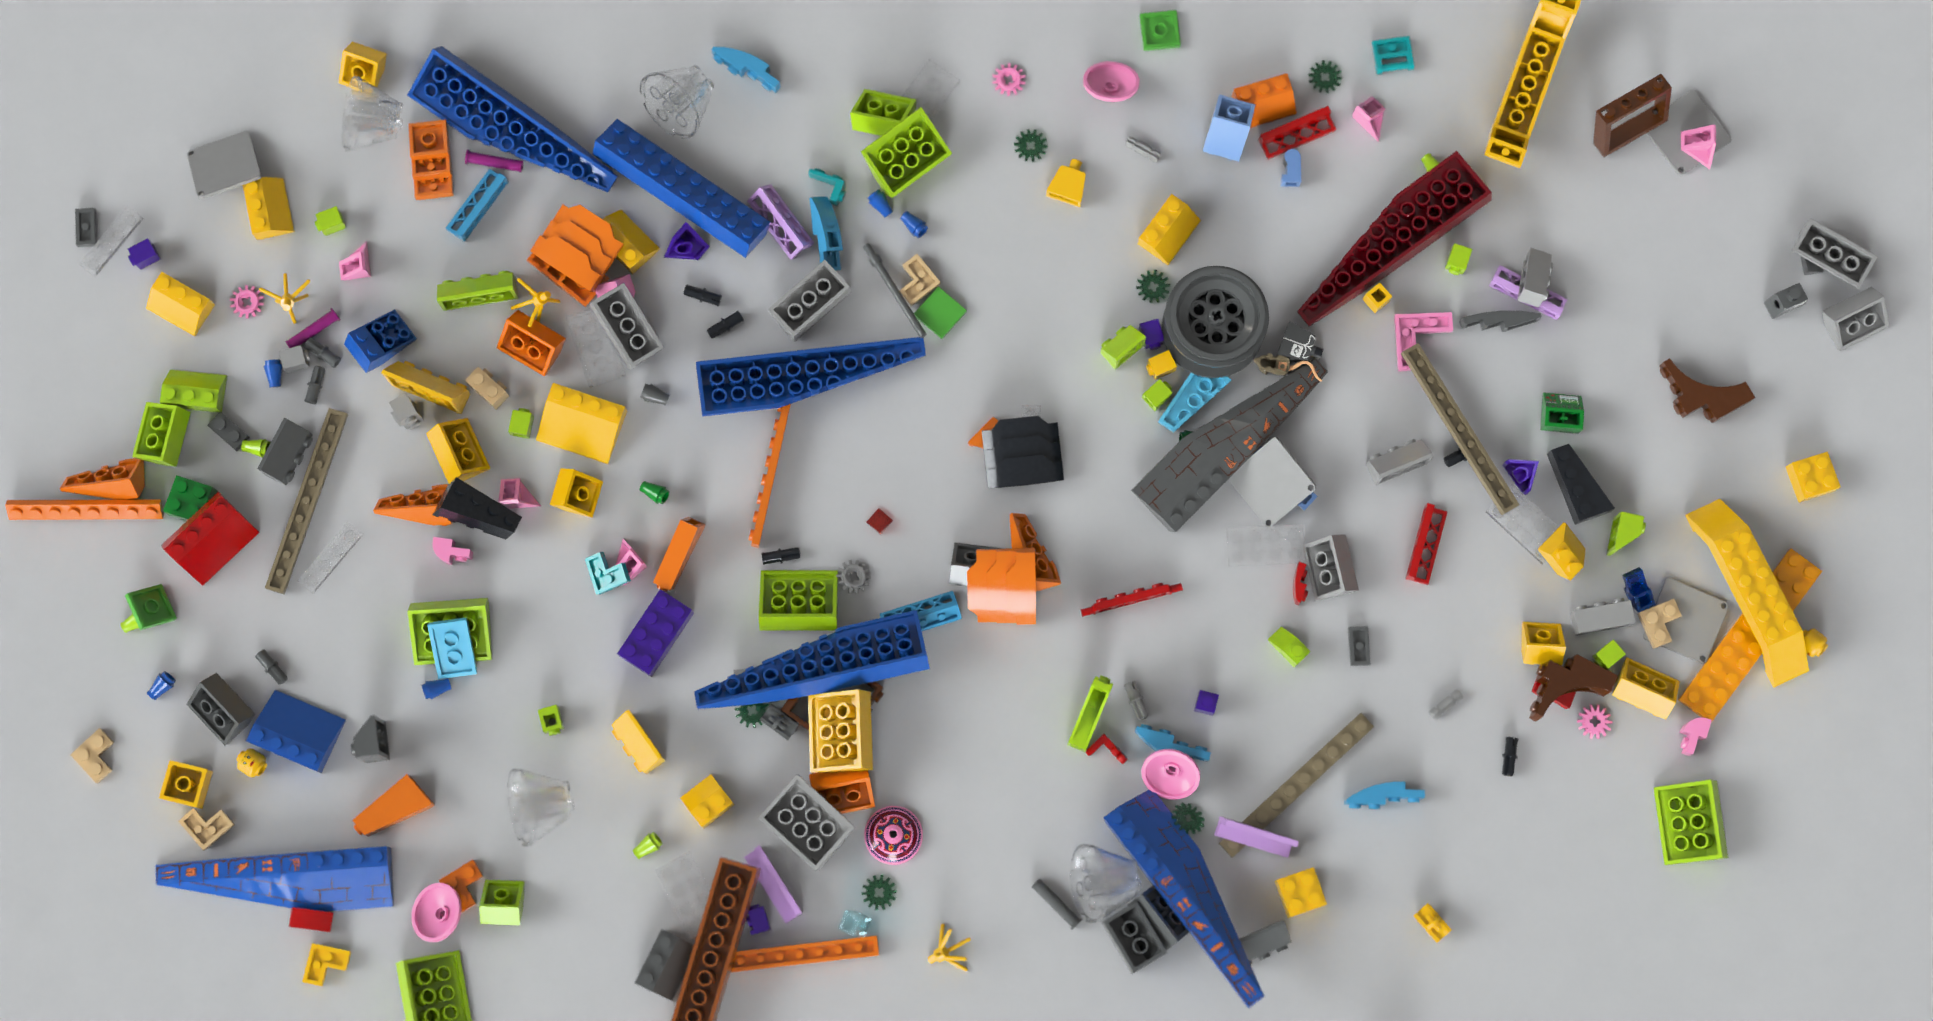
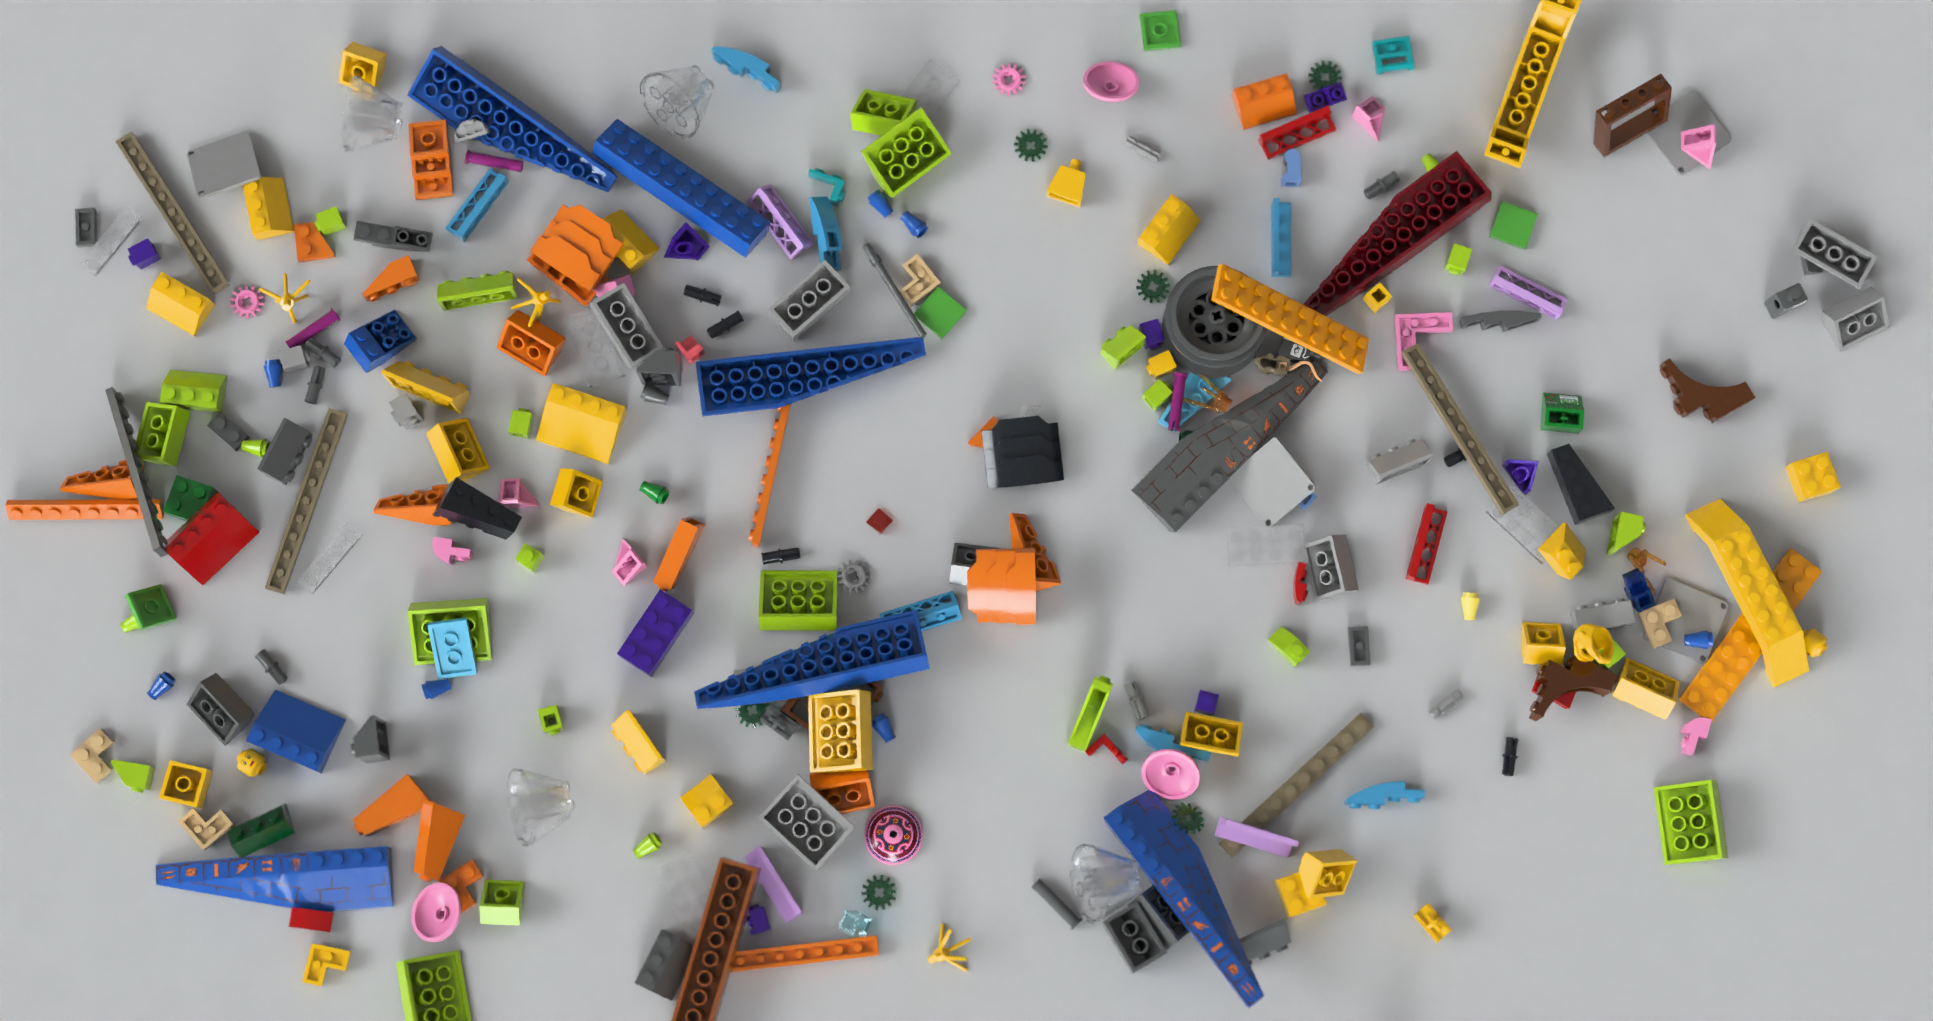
bright pink slope [339,241,371,280] -> none
tan brick [465,367,509,410] -> none
plate [585,552,631,595] -> none
red plate [1080,583,1183,617] -> none
light blue slope [1203,94,1255,162] -> none
light grey brick [1517,248,1553,308] -> none
bright pink gear [1577,704,1612,739] -> none
none -> dark grey plate [105,387,168,557]
none -> lime slope [111,759,155,793]
none -> dark tan plate [115,131,230,295]
none -> dark green slope [227,803,295,858]
none -> orange wing [294,222,335,263]
none -> dark grey slope [353,221,433,252]
none -> orange slope [363,255,420,302]
none -> orange slope [413,799,465,882]
none -> light grey tile [454,119,491,144]
none -> lime brick [515,543,544,573]
none -> dark grey slope [636,348,682,386]
none -> coral panel [675,336,705,364]
none -> blue cone [871,713,896,743]
none -> magenta pin [1167,372,1188,431]
none -> yellow slope [1180,712,1243,756]
none -> clear orange plant [1183,374,1232,413]
none -> light orange plate [1211,263,1369,374]
none -> dark azure fence [1271,198,1291,277]
none -> yellow slope [1299,849,1358,899]
none -> dark purple slope [1303,82,1347,113]
none -> dark grey axle [1363,171,1400,199]
none -> light yellow cone [1461,592,1480,620]
none -> bright green tile [1489,201,1538,250]
none -> yellow helmet [1573,623,1614,664]
none -> clear orange plant [1627,548,1666,594]
none -> blue cone [1684,630,1713,649]

